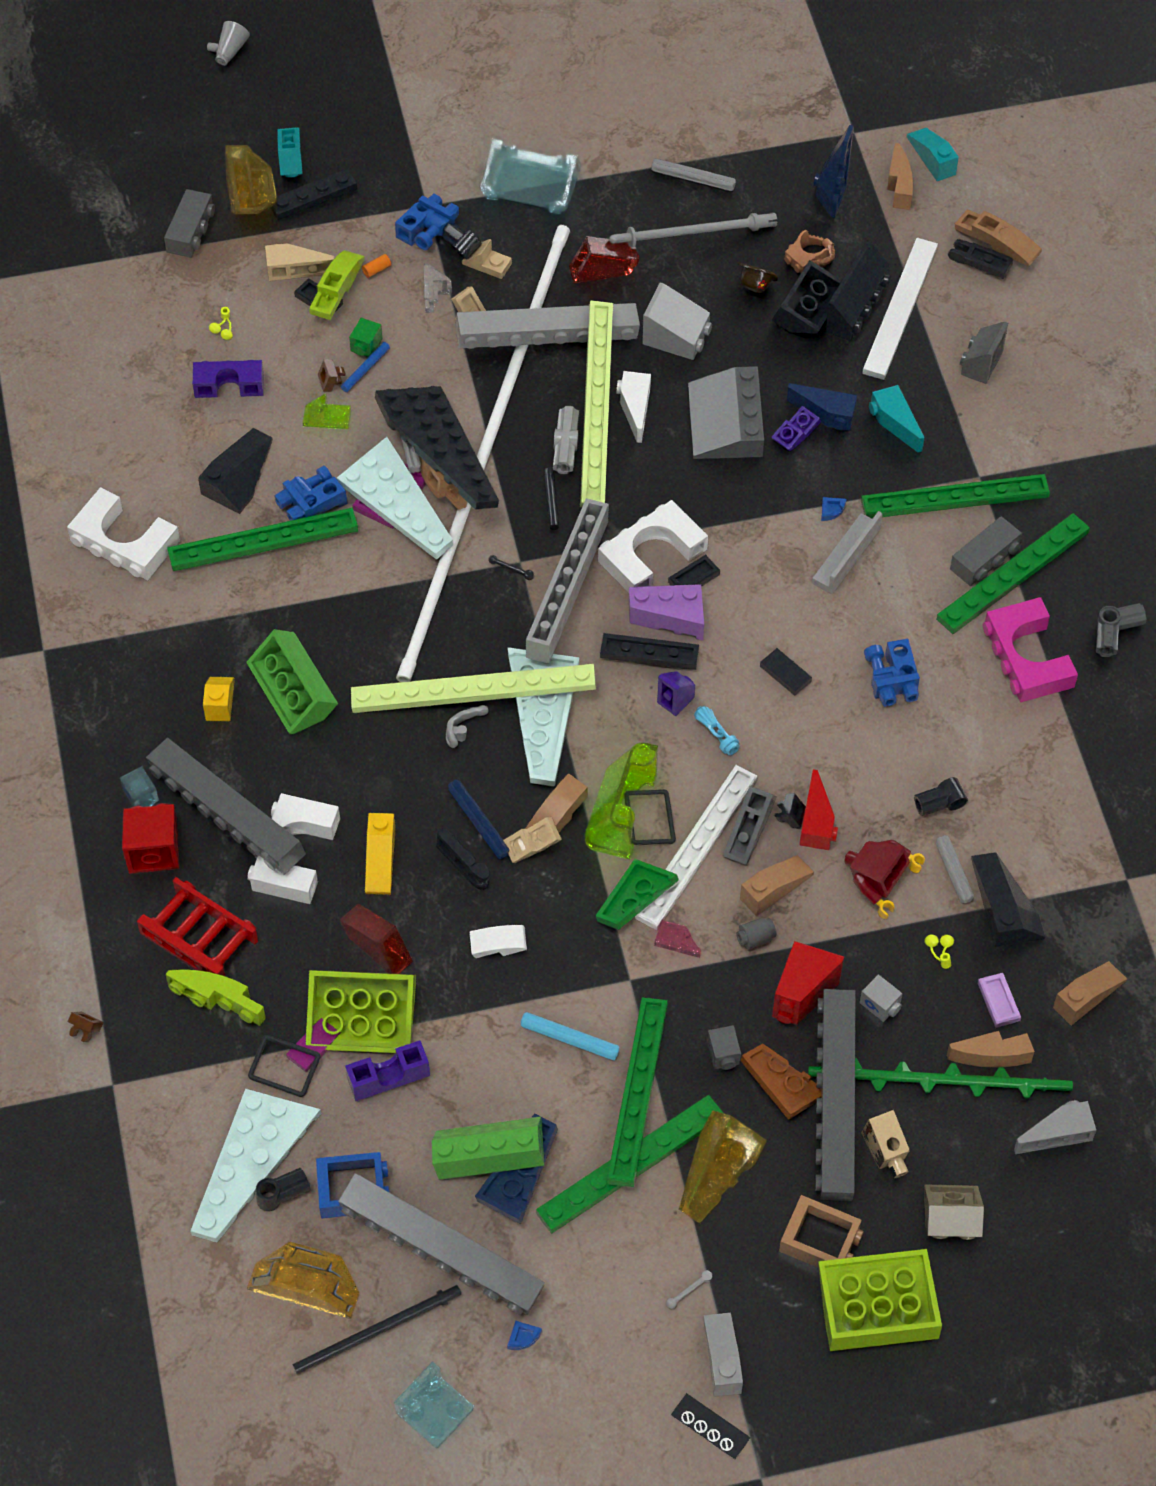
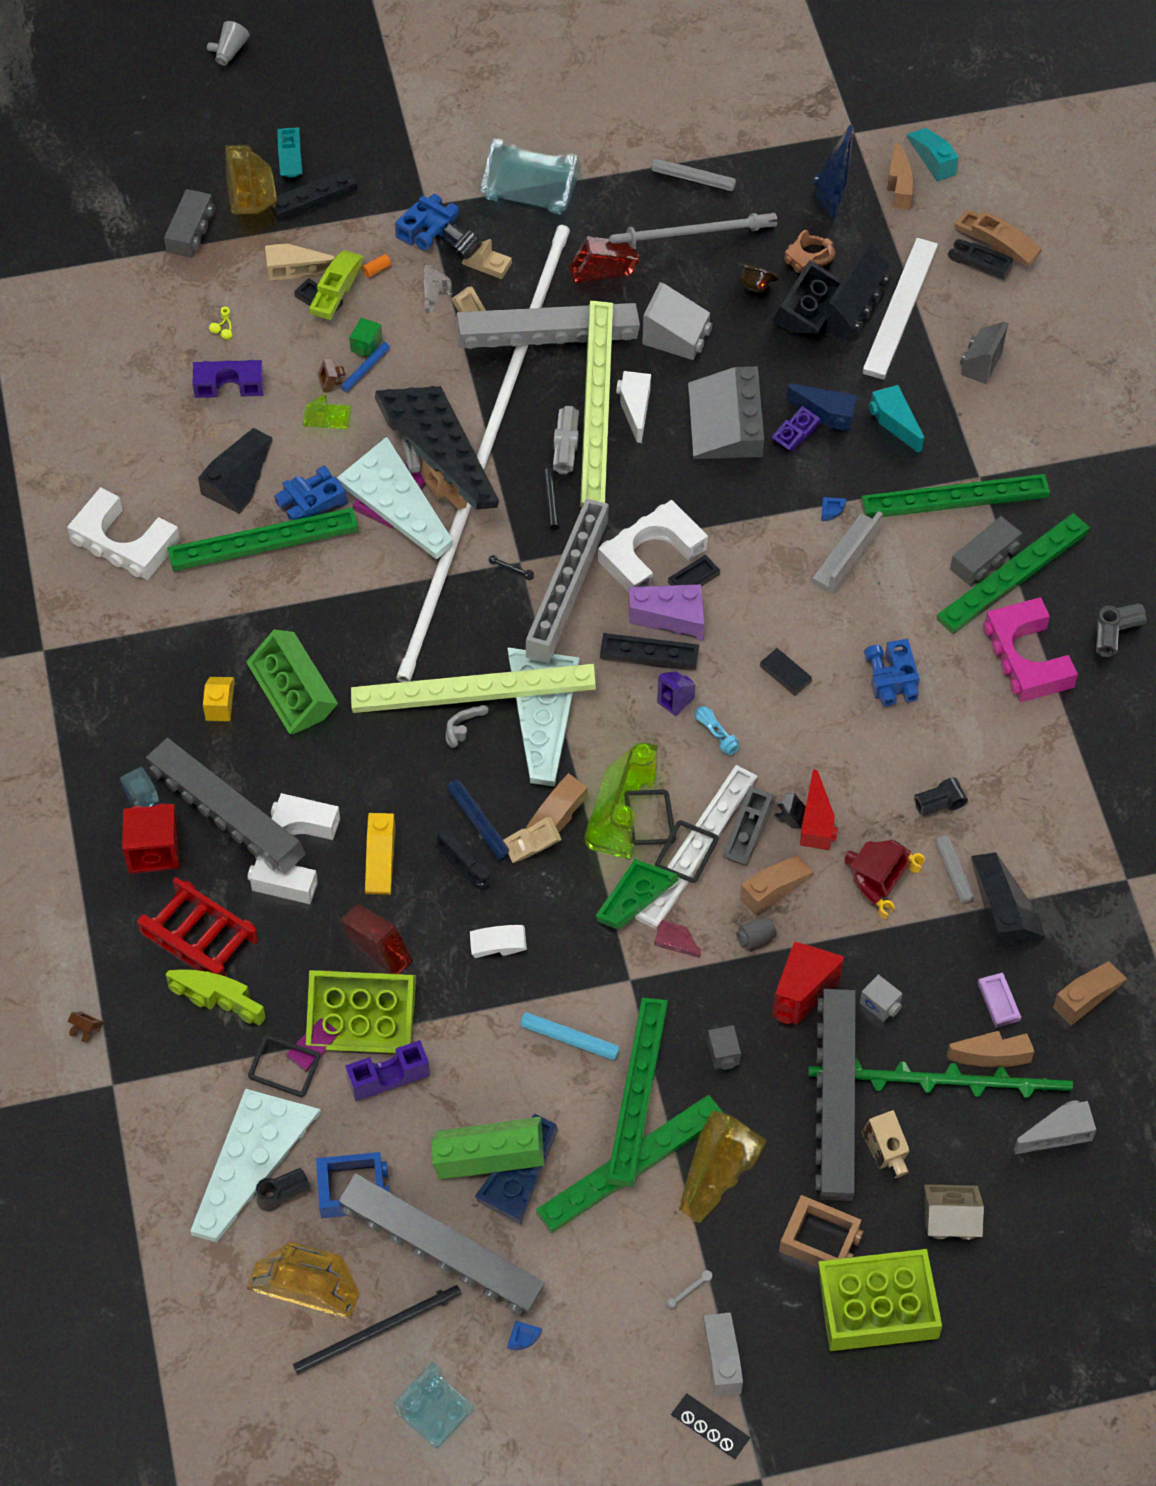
dark orange wing [740,1043,821,1119] -> none
neon yellow piece [925,935,954,969] -> none
none -> black piece [655,820,719,883]

